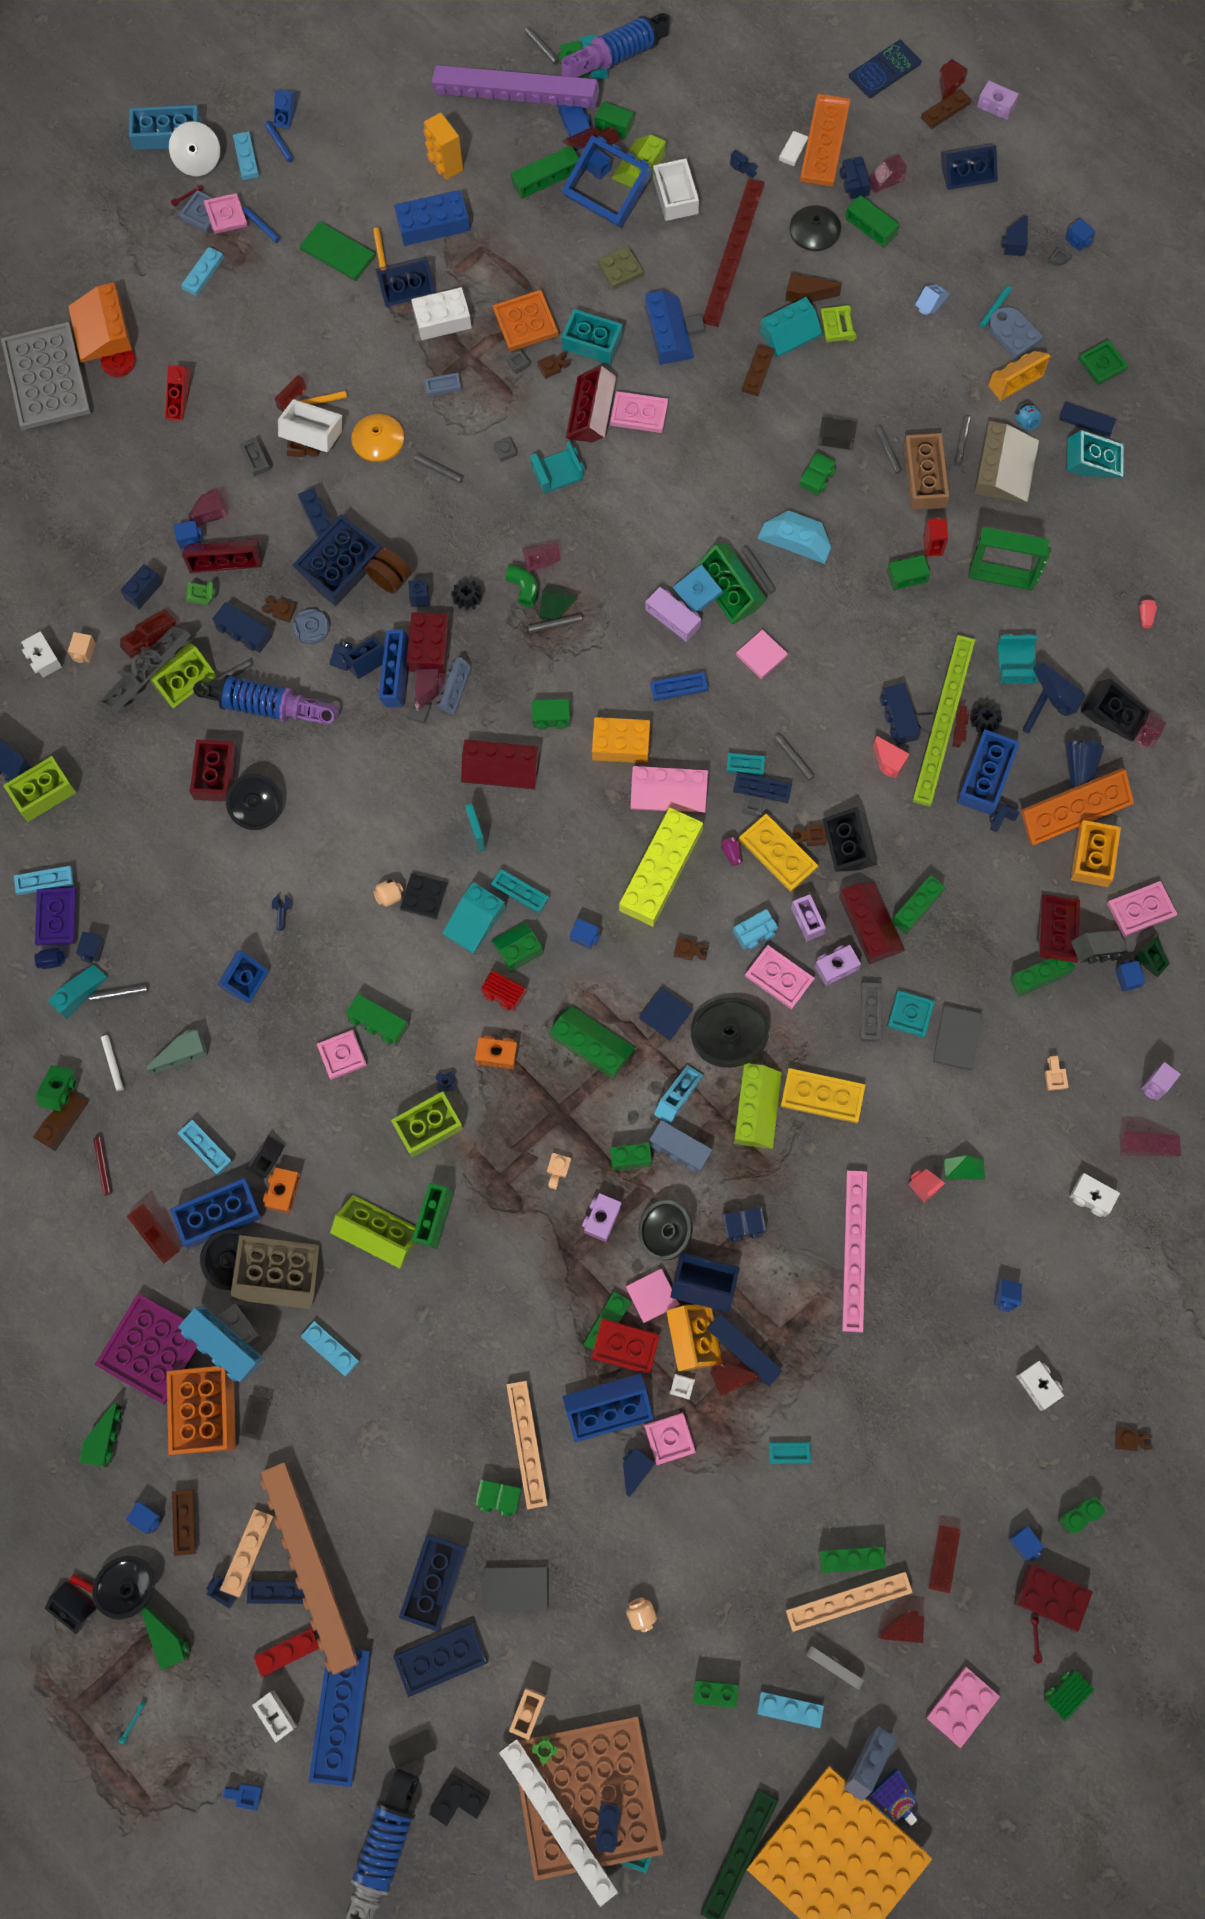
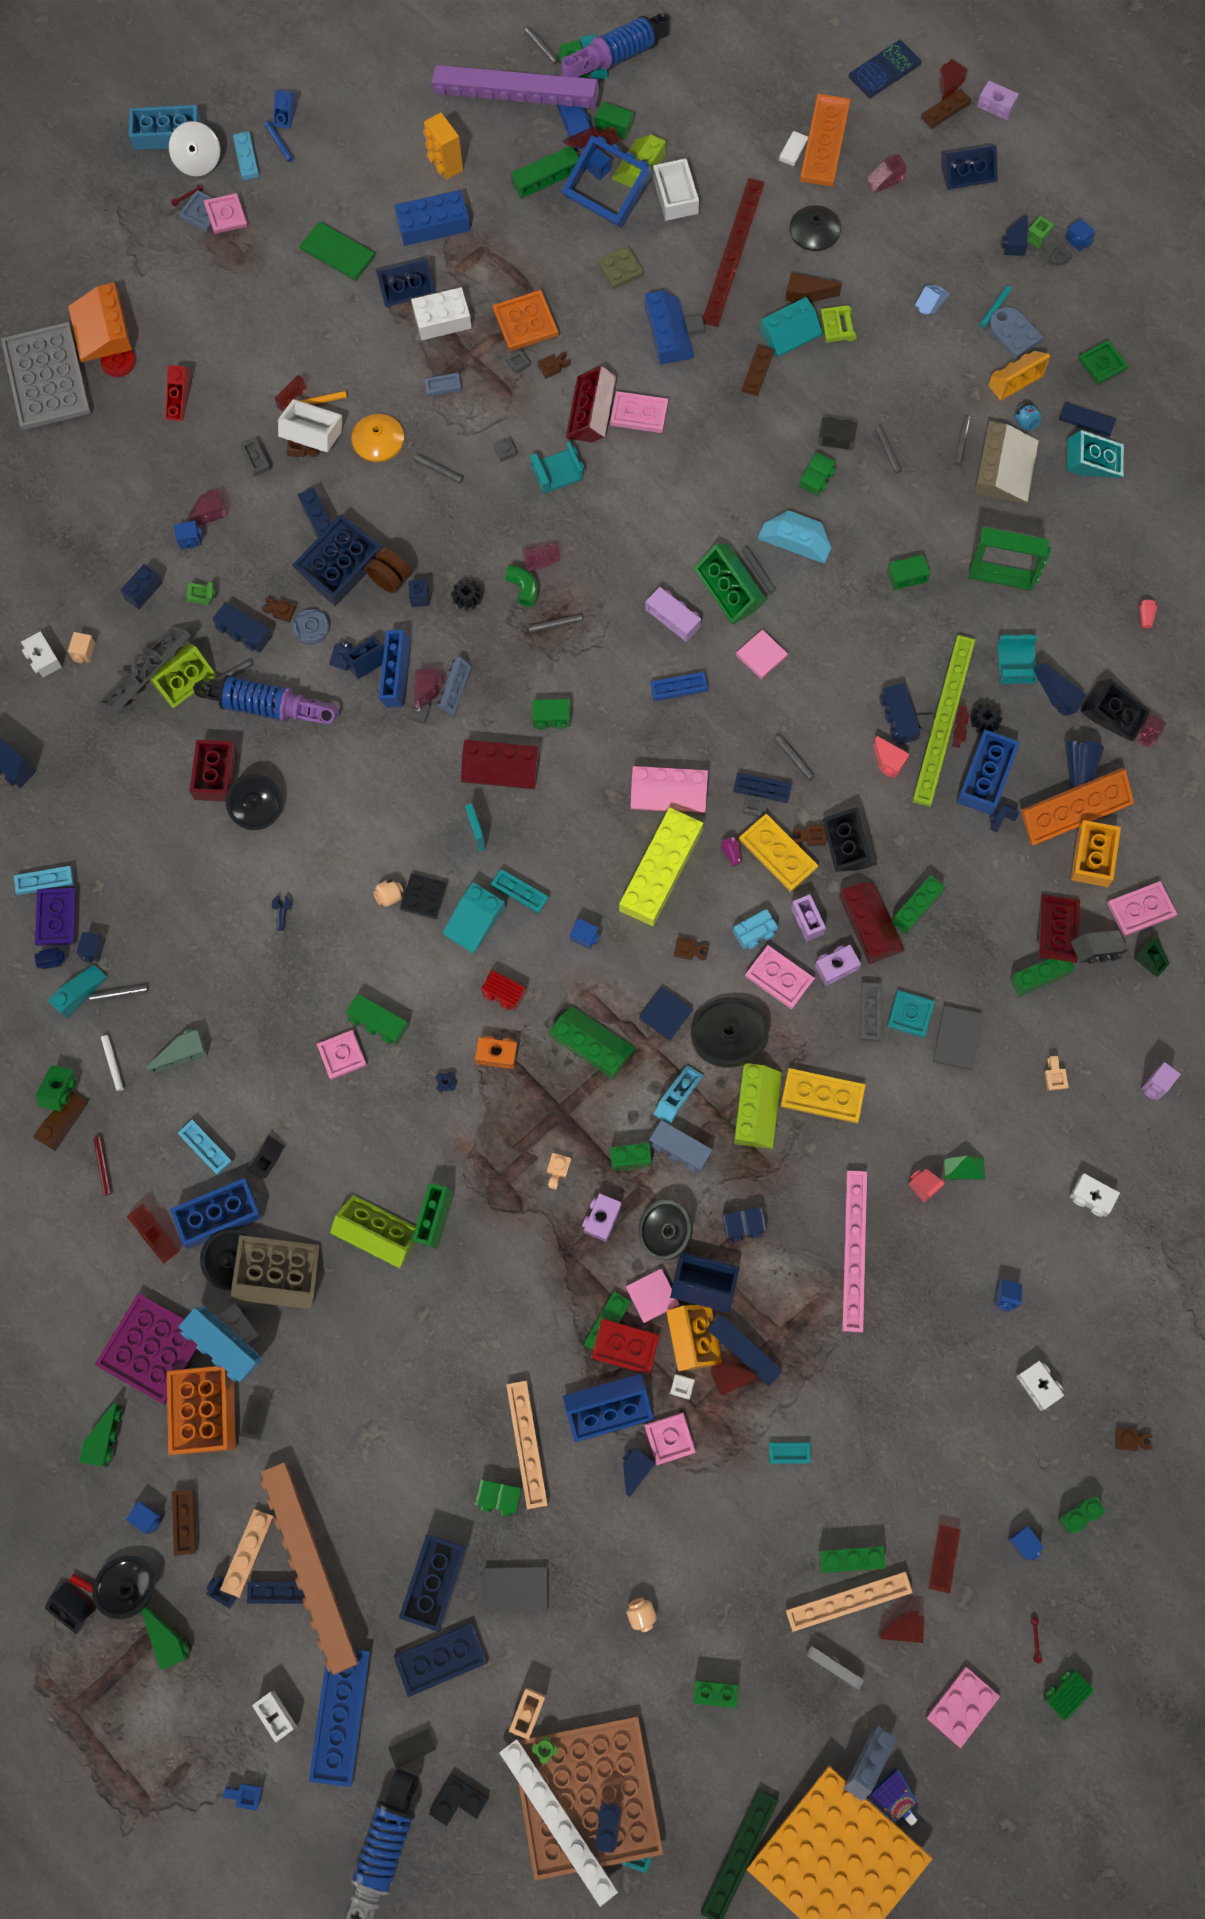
lime slope [3,756,76,822] -> none
teal hinge [118,1702,146,1745] -> none
clear red slope [120,609,176,659] -> none
medium azure plate [181,247,224,296] -> none
dark red slope [182,539,262,573] -> none
blue brick [217,950,269,1003] -> none
blue bar [242,206,281,243] -> none
red plate [253,1628,320,1677] -> none
orange brick [263,1167,301,1214] -> none
medium azure plate [300,1321,360,1377] -> none
light orange bar [373,227,386,268] -> none
lime brick [391,1091,463,1158] -> none
dark red brick [407,612,450,673] -> none
green slope [491,922,543,973] -> none
dark green slope [539,584,578,620] -> none
teal brick [561,309,623,365] -> none
light orange brick [592,717,650,763] -> none
dark azure plate [673,564,723,613] -> none
teal plate [726,753,765,776] -> none
dark blue plate [730,150,757,178] -> none
medium azure plate [757,1691,824,1728] -> none
dark blue brick [840,157,871,199] -> none
green brick [845,195,900,248] -> none
medium nougat brick [903,433,949,510] -> none
red brick [923,518,948,557] -> none
dark red brick [1014,1564,1093,1632] -> none
dark blue bar [1023,690,1048,733] -> none
blue brick [1115,960,1146,992] -> none
clear pink slope [1119,1131,1181,1156] -> none
none -> bright green brick [1028,216,1054,249]

